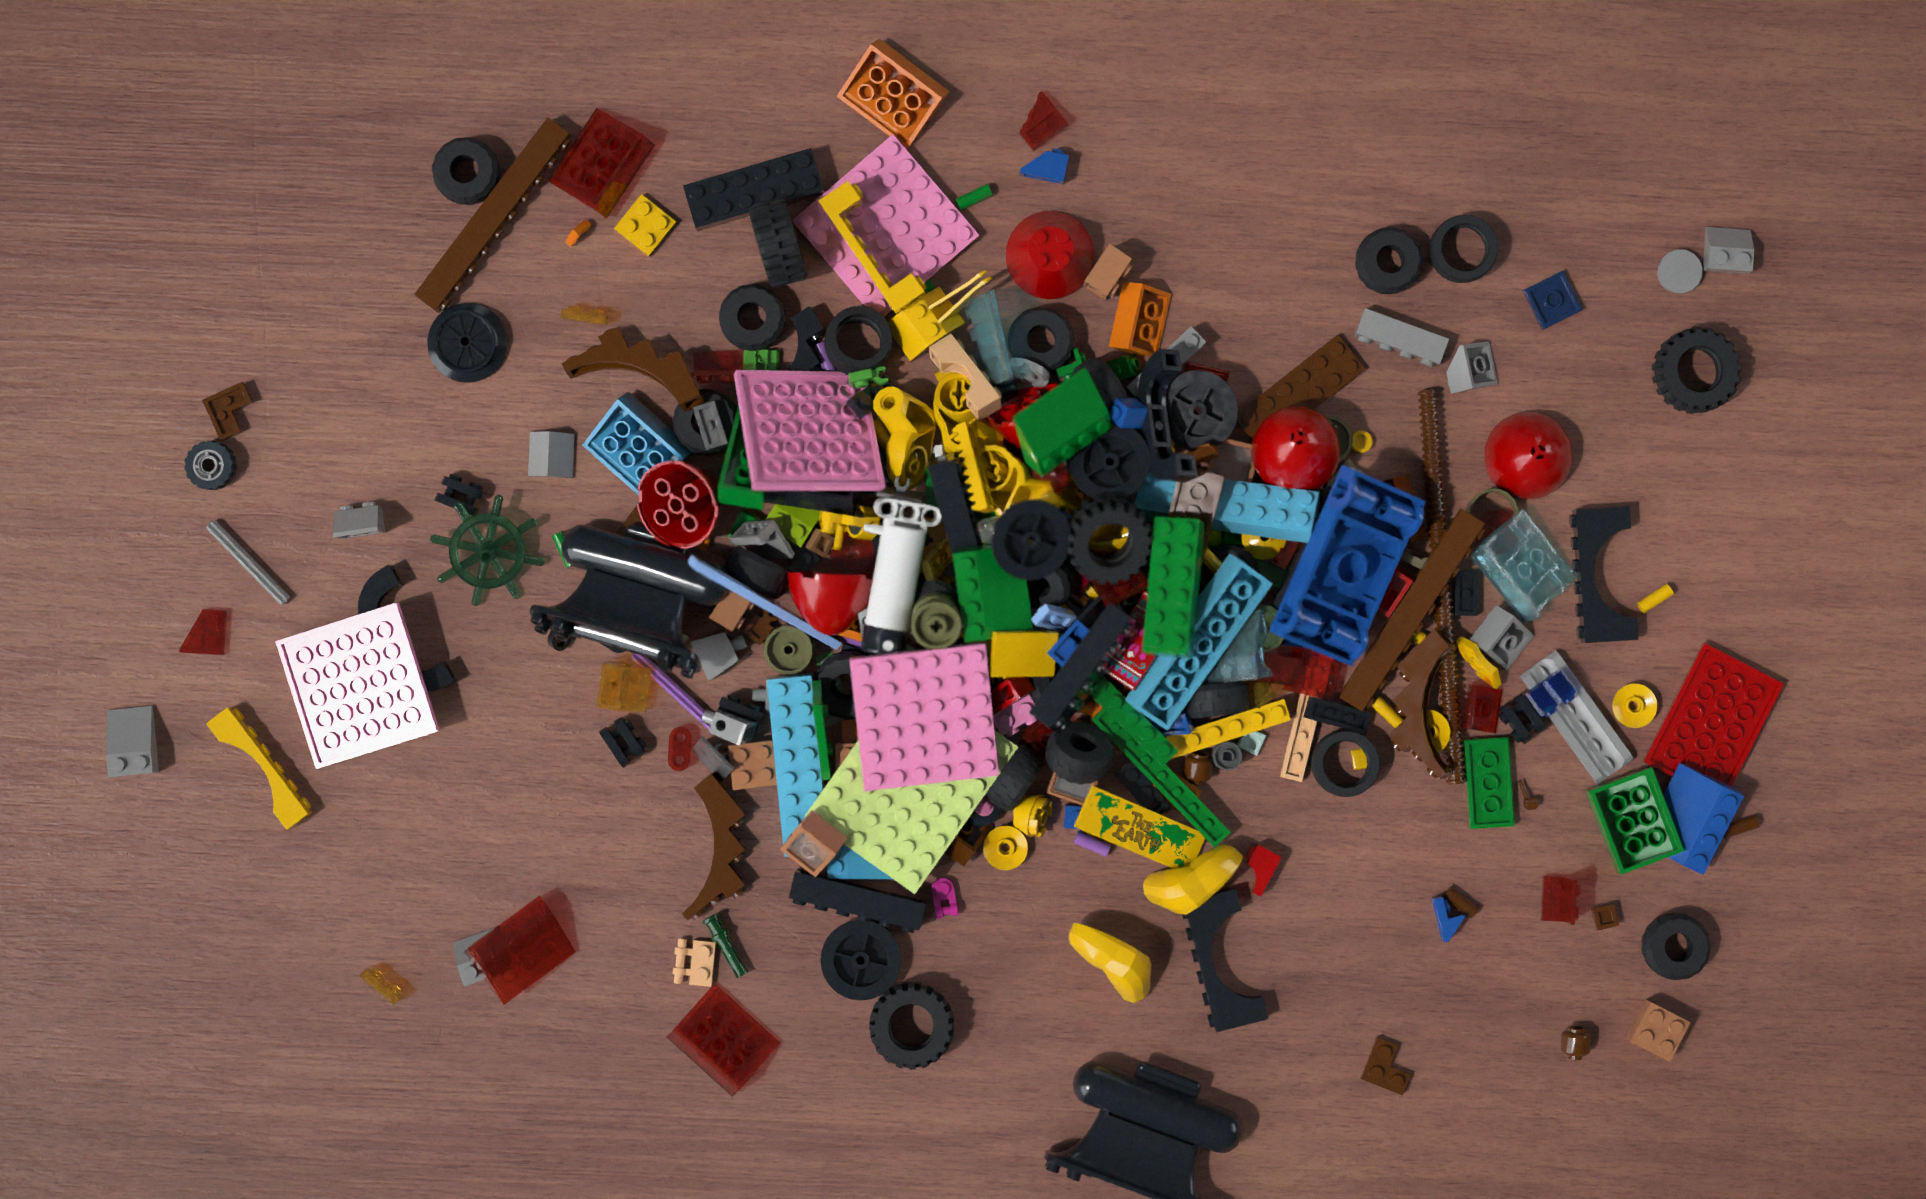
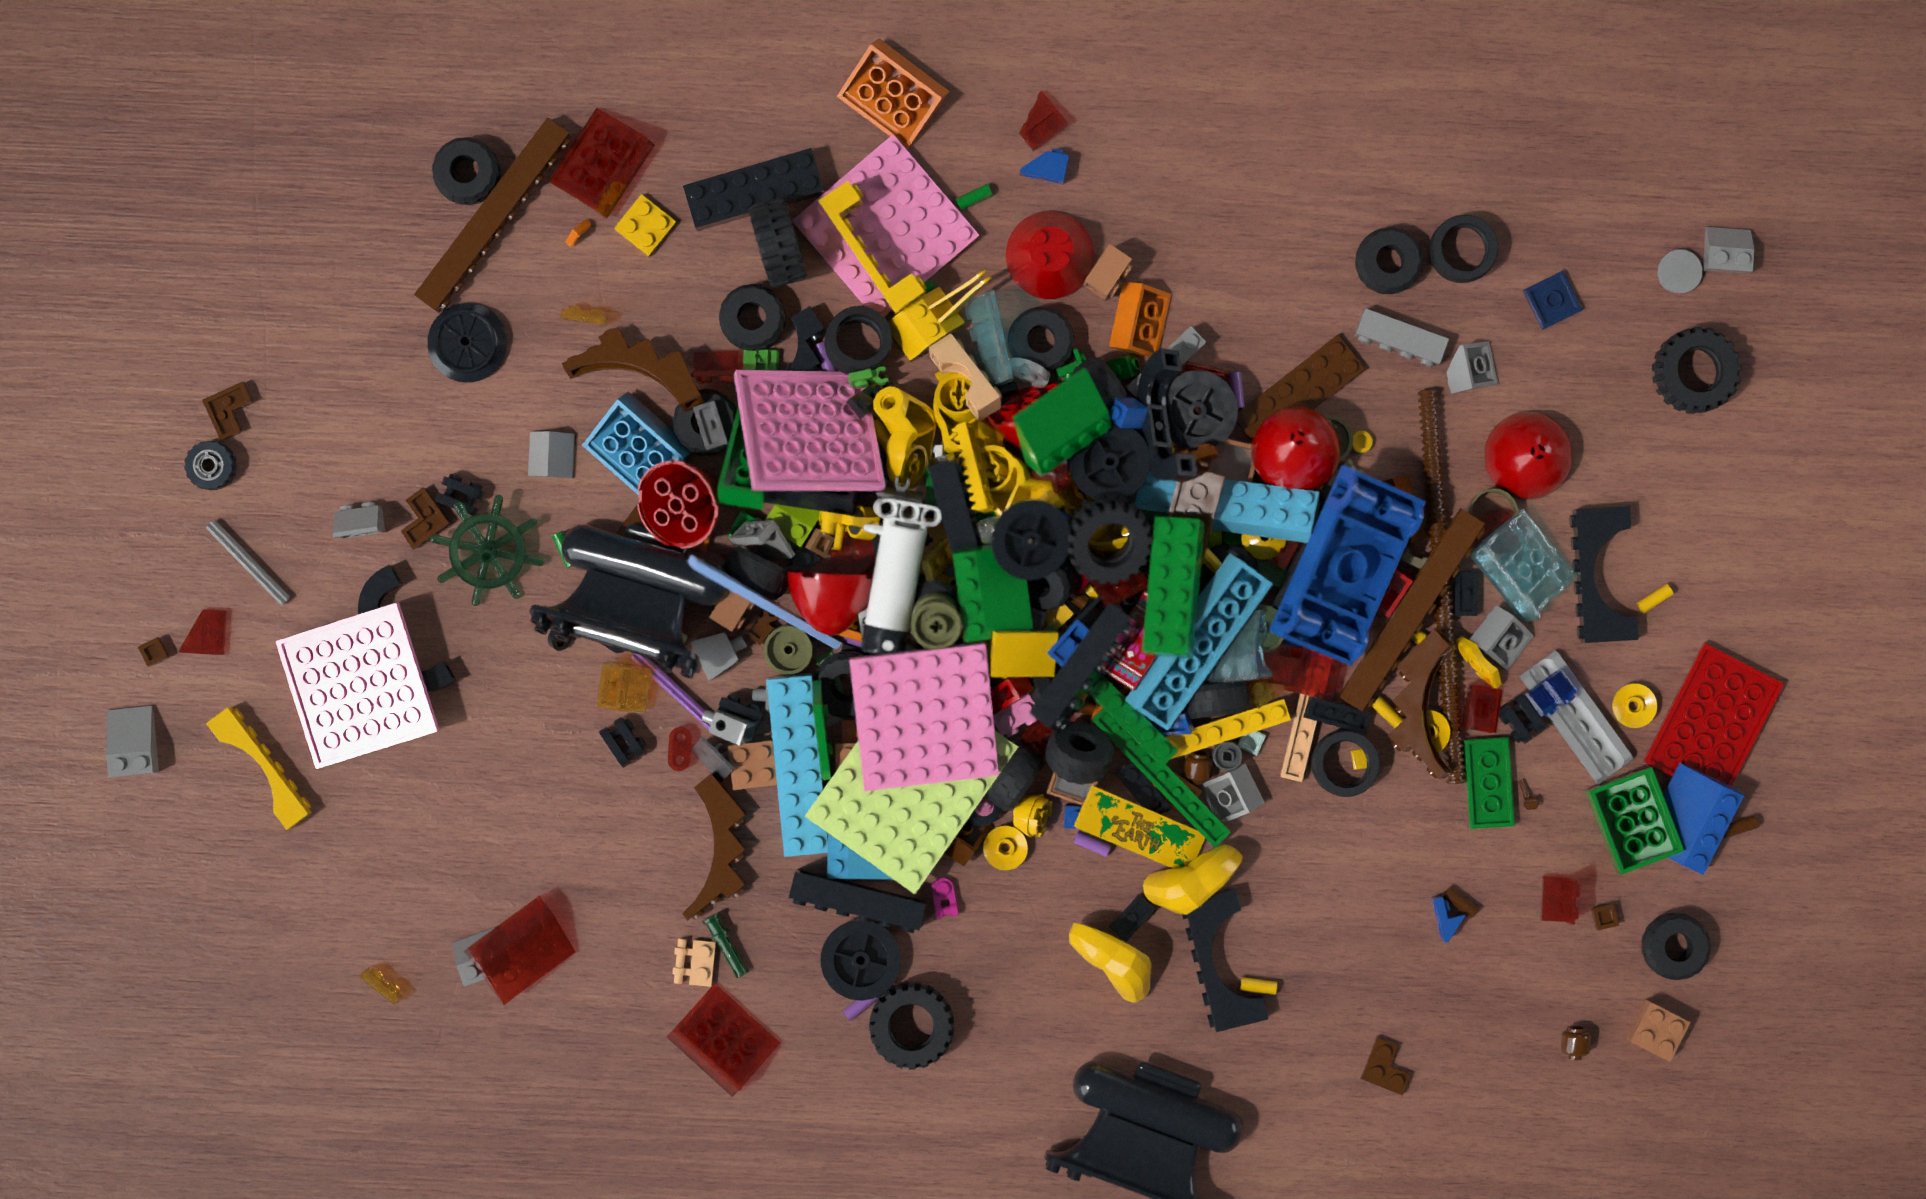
nougat piece [780,810,847,877] -> none
light blue plate [1031,604,1077,632] -> none
red arch [1245,844,1282,897] -> none
none -> reddish brown plate [138,637,169,667]
none -> reddish brown plate [400,487,450,549]
none -> medium lavender hinge [842,997,879,1021]
none -> black plate [1109,894,1155,942]
none -> light grey slope [1199,764,1265,823]
none -> medium lavender hinge [1228,372,1245,408]
none -> yellow hinge [1240,977,1277,995]

